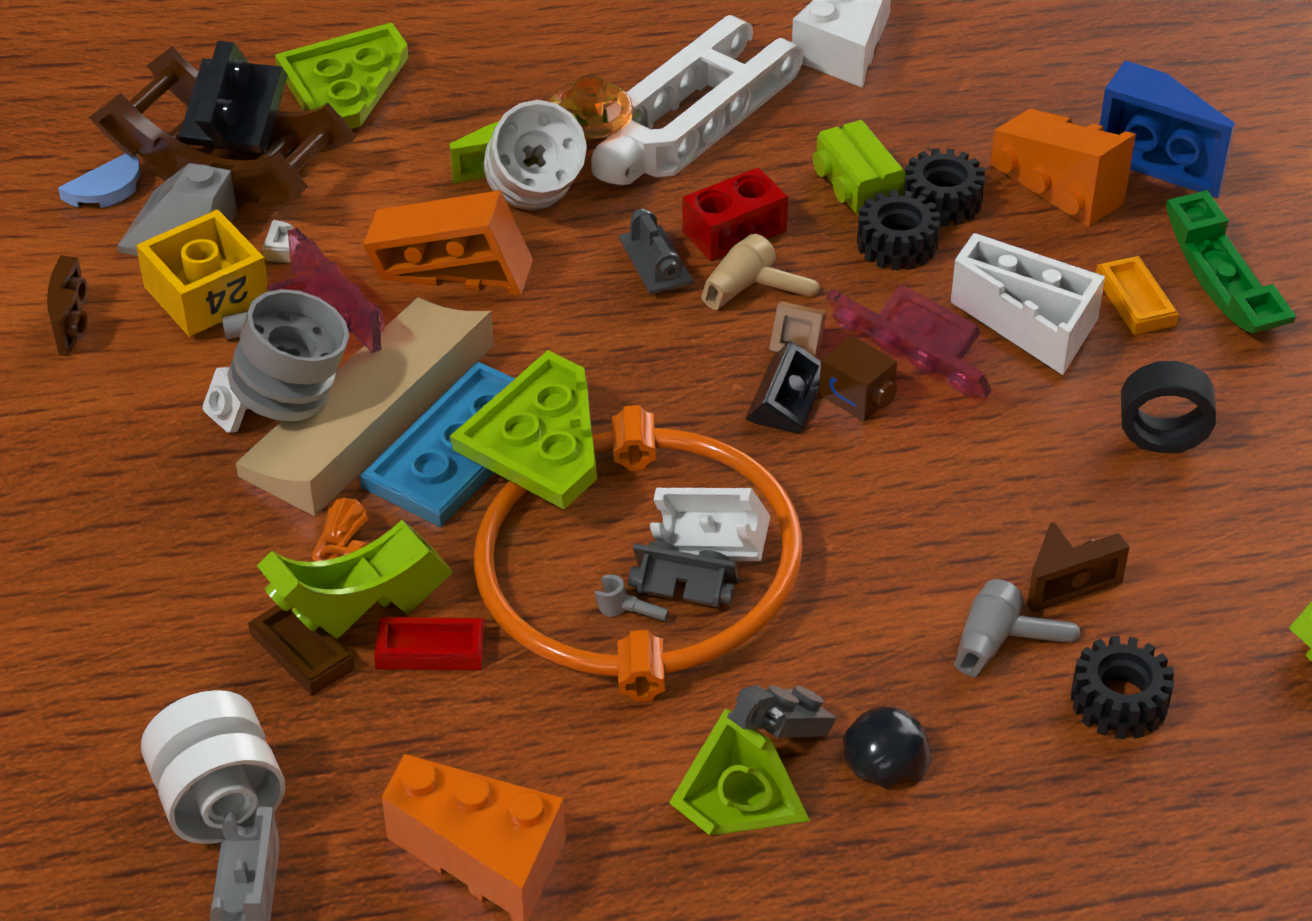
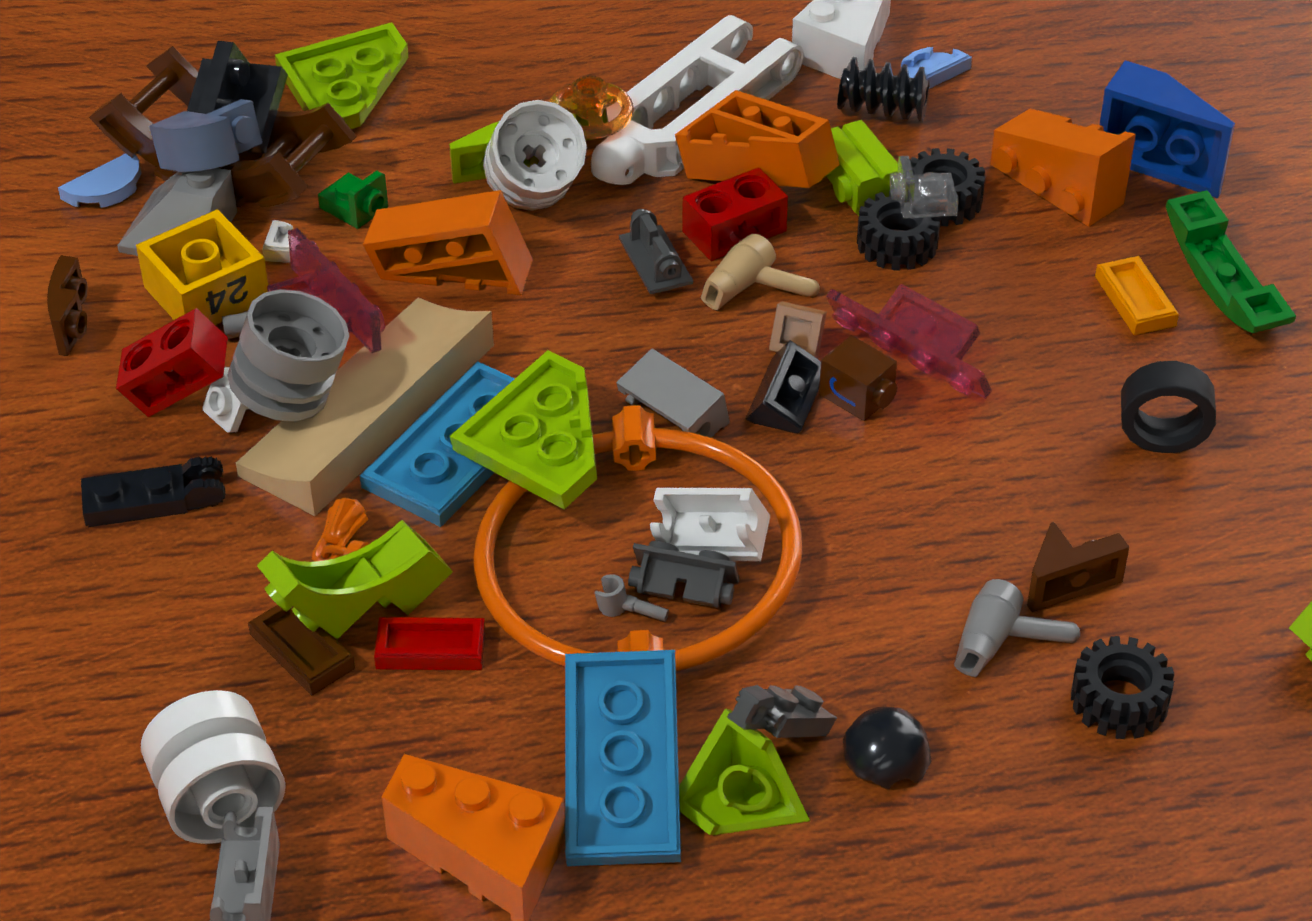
white wedge [951,233,1105,375] -> none
none -> black hinge [81,456,226,527]
none -> red brick [116,308,228,417]
none -> sand blue brick [149,99,262,172]
none -> green bracket [318,170,388,229]
none -> dark azure tile [565,650,681,866]
none -> light grey hinge [616,348,730,438]
none -> orange wedge [675,90,840,188]
none -> black piece [837,57,930,122]
none -> clear bracket [890,156,958,218]
none -> light blue tile [899,47,972,89]

